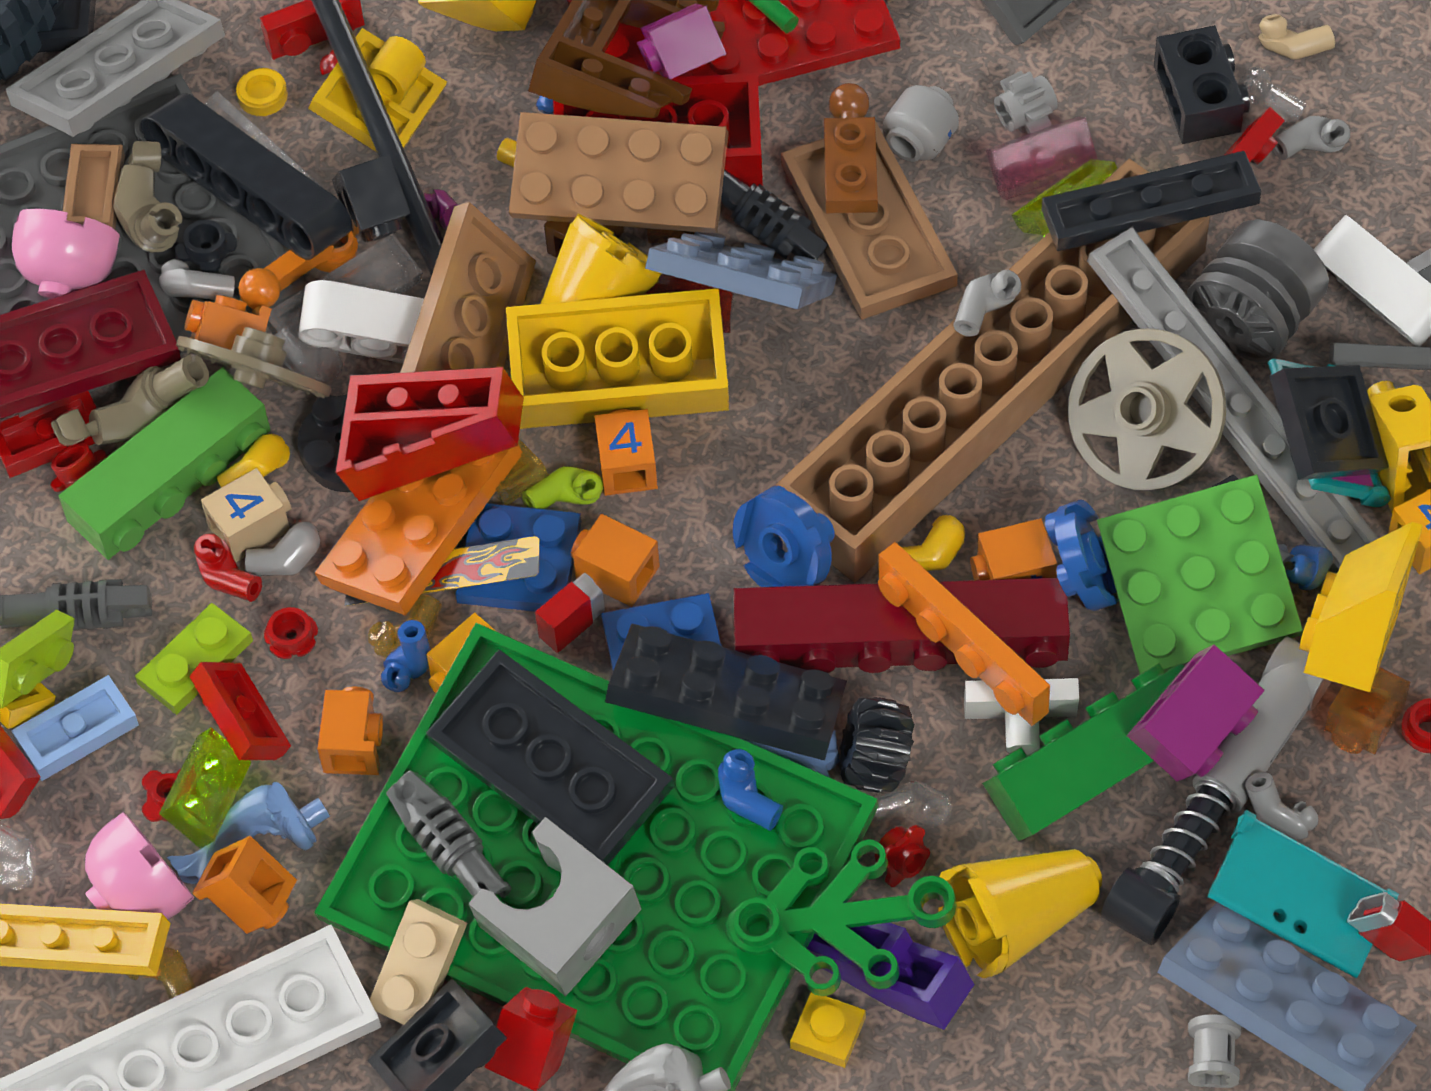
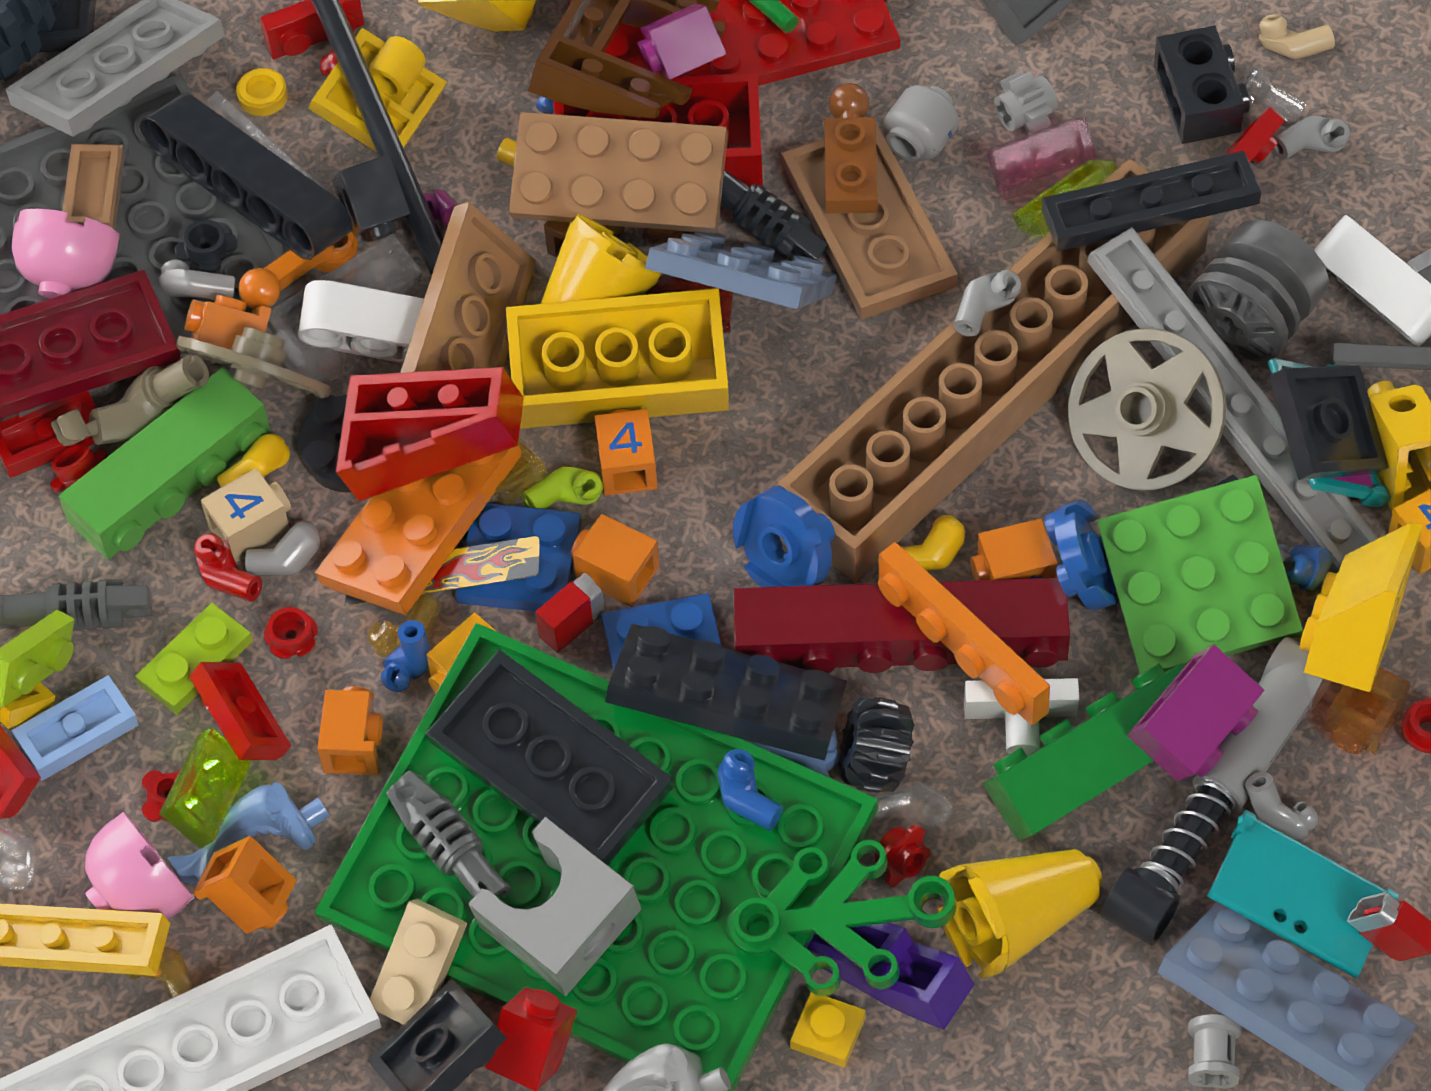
dark tan arm [113,141,182,253] -> none

